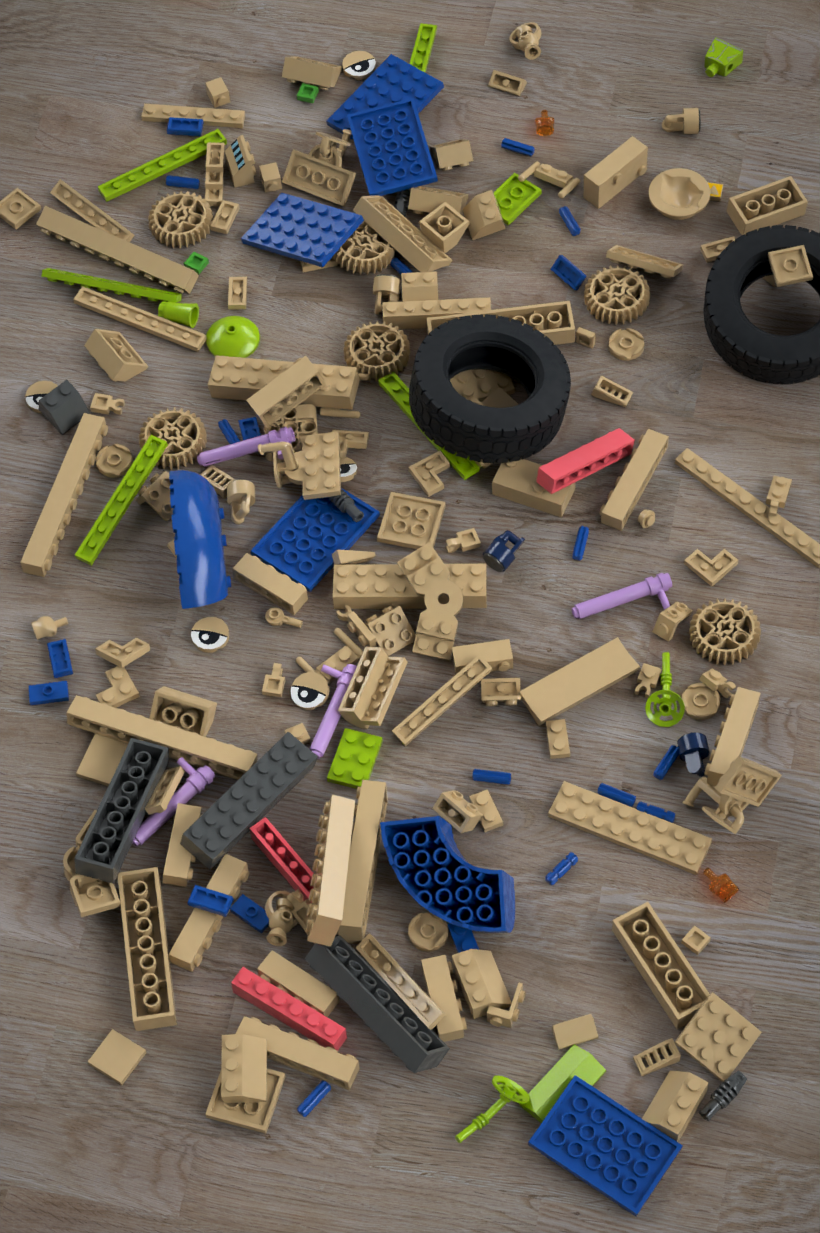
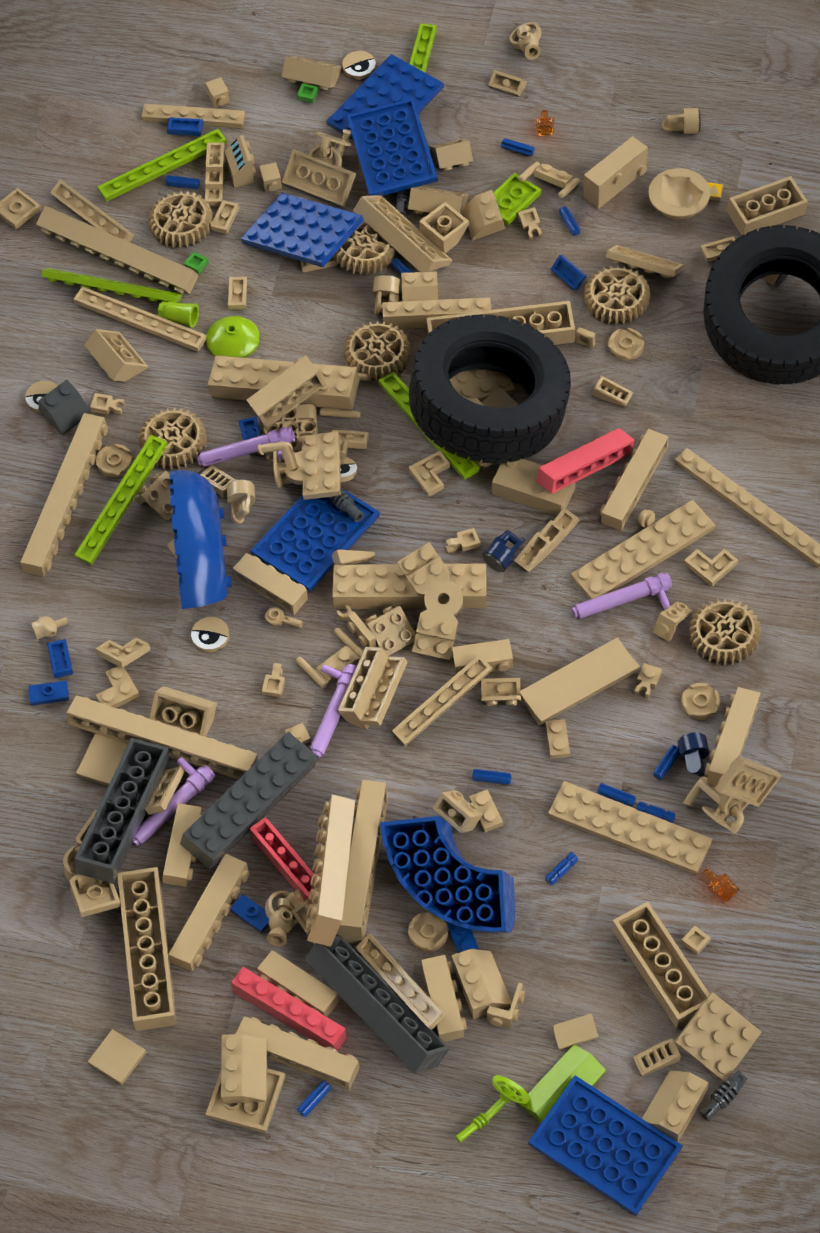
blue plate [187,885,233,917] -> none
blue axle [218,419,240,444] -> none
tile [290,672,330,710] -> none
lime plate [327,728,383,789] -> none
tan plate [377,492,446,549] -> none
blue axle [572,526,589,561] -> none
lime dish [645,652,685,727] -> none
tan plate [699,668,736,698] -> none
lime torso [704,37,743,77] -> none
tan plate [766,476,792,516] -> none
tan tile [768,245,813,287] -> none
none -> tan slope [514,508,580,572]
none -> tan plate [518,207,542,240]
none -> tan plate [571,500,716,599]

